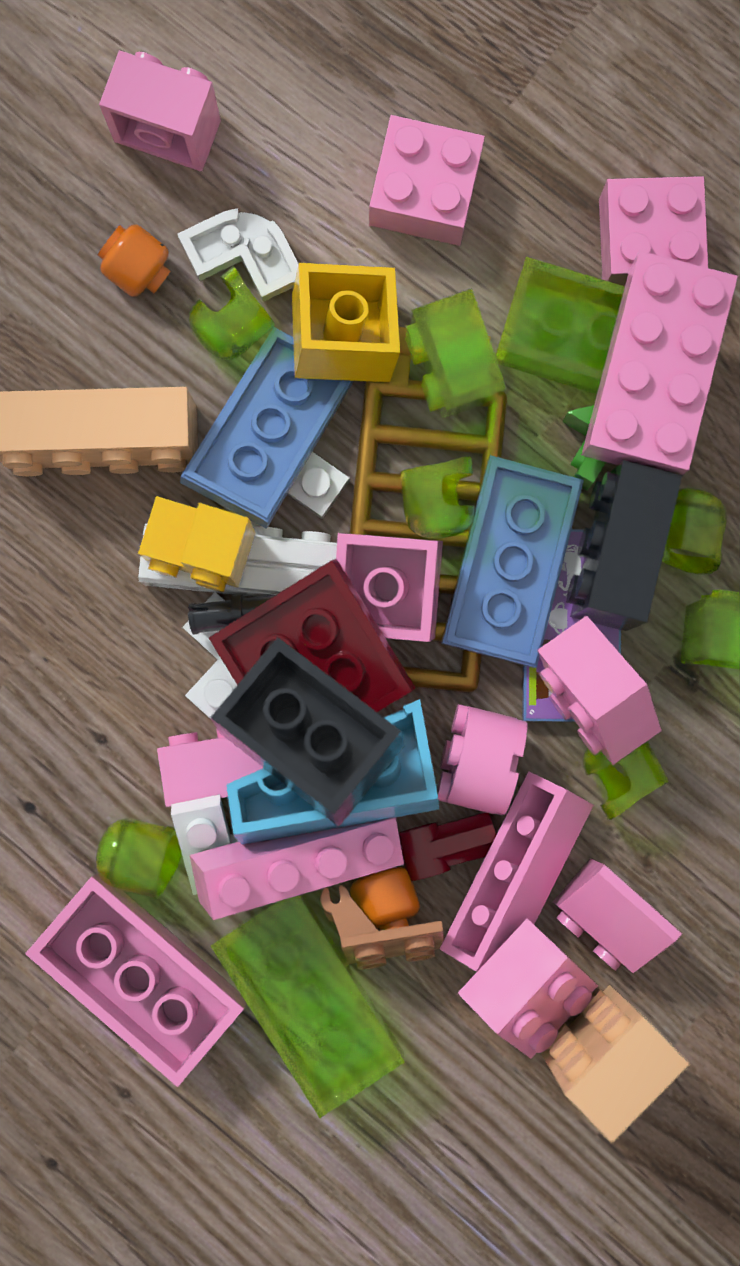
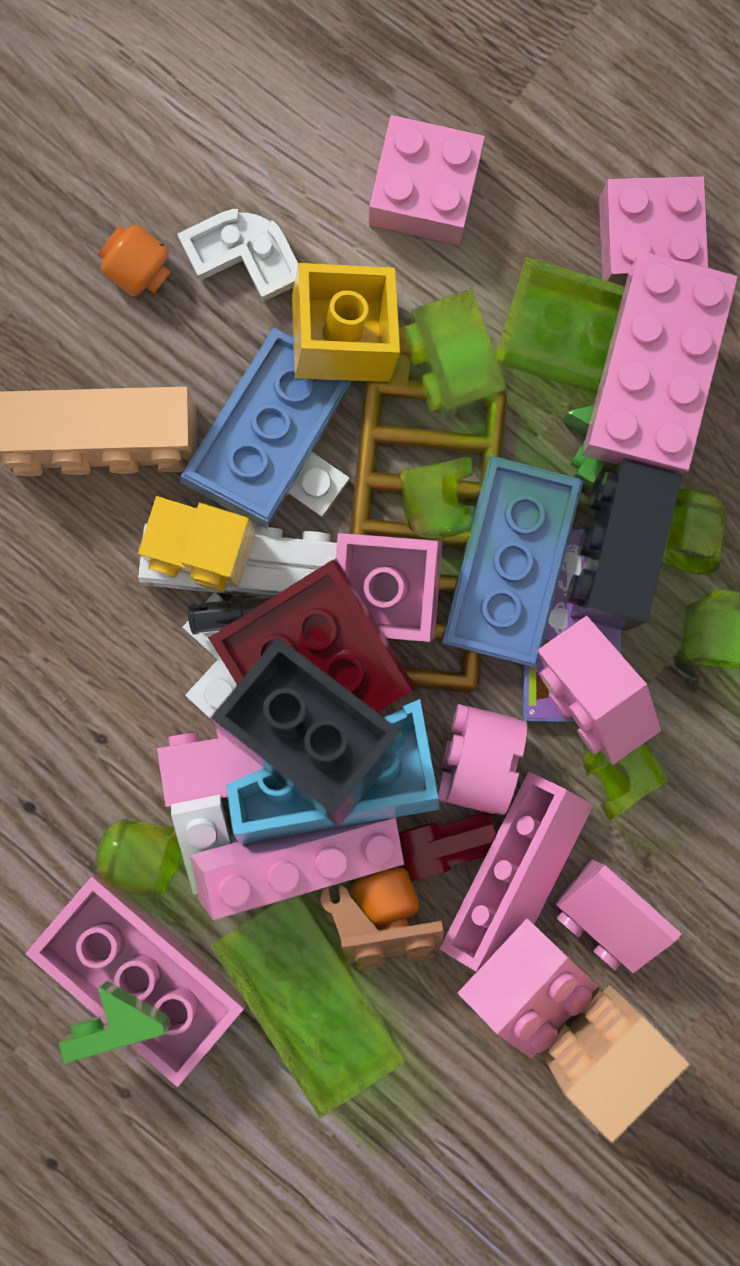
bright pink brick [99,50,221,172] -> none
clear neon green helmet [189,266,275,360] -> none
none -> bright green slope [59,981,171,1064]

